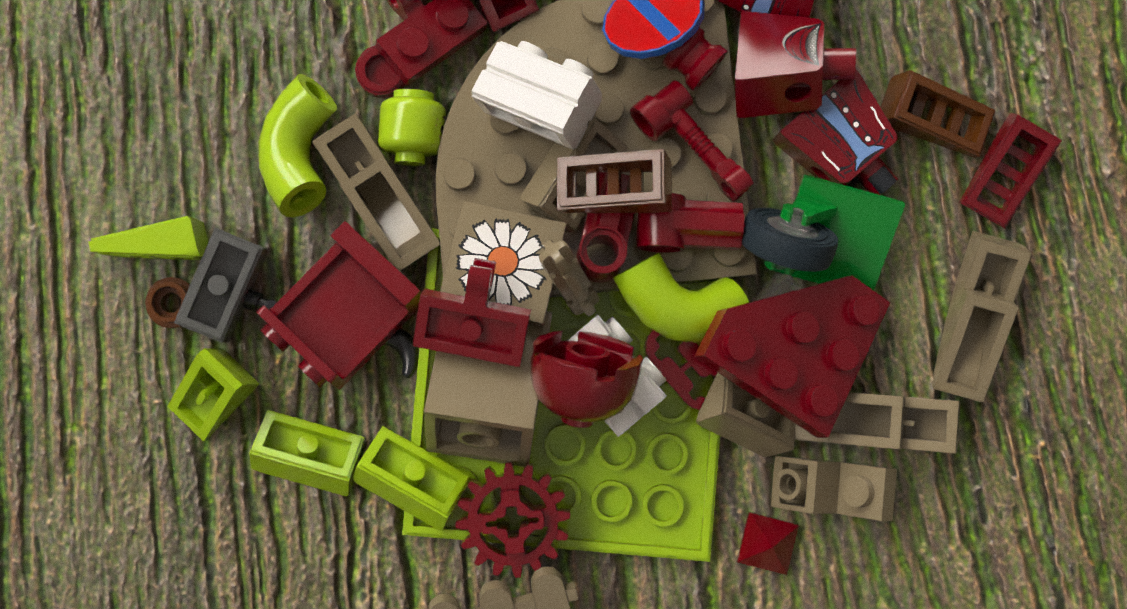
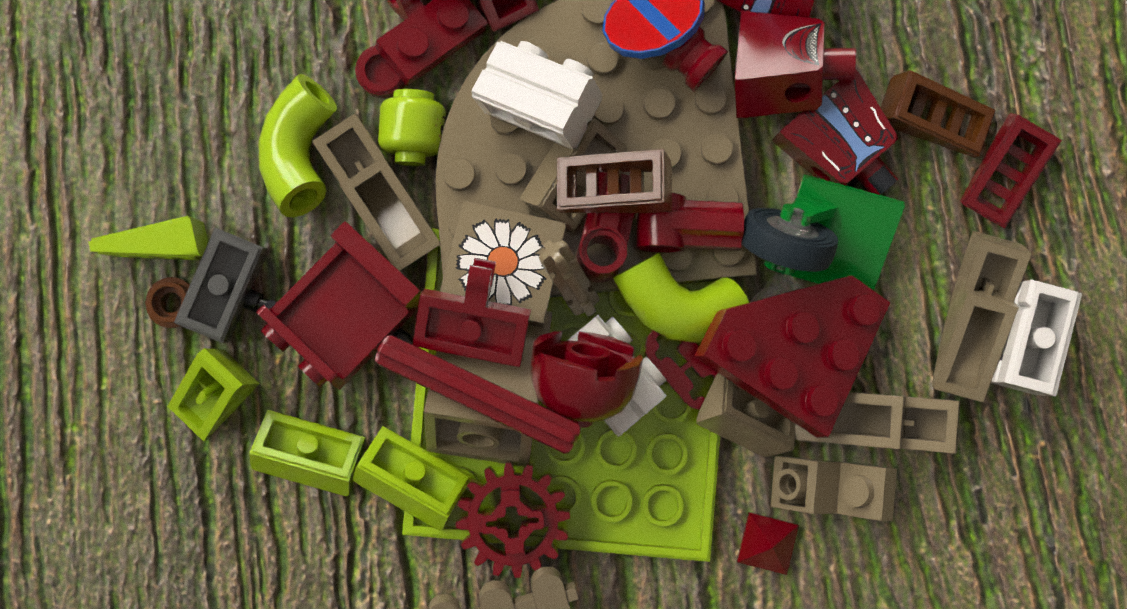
dark red brick [629,80,754,202] -> none
none -> dark red axle [375,335,581,454]
none -> white brick [991,280,1082,396]

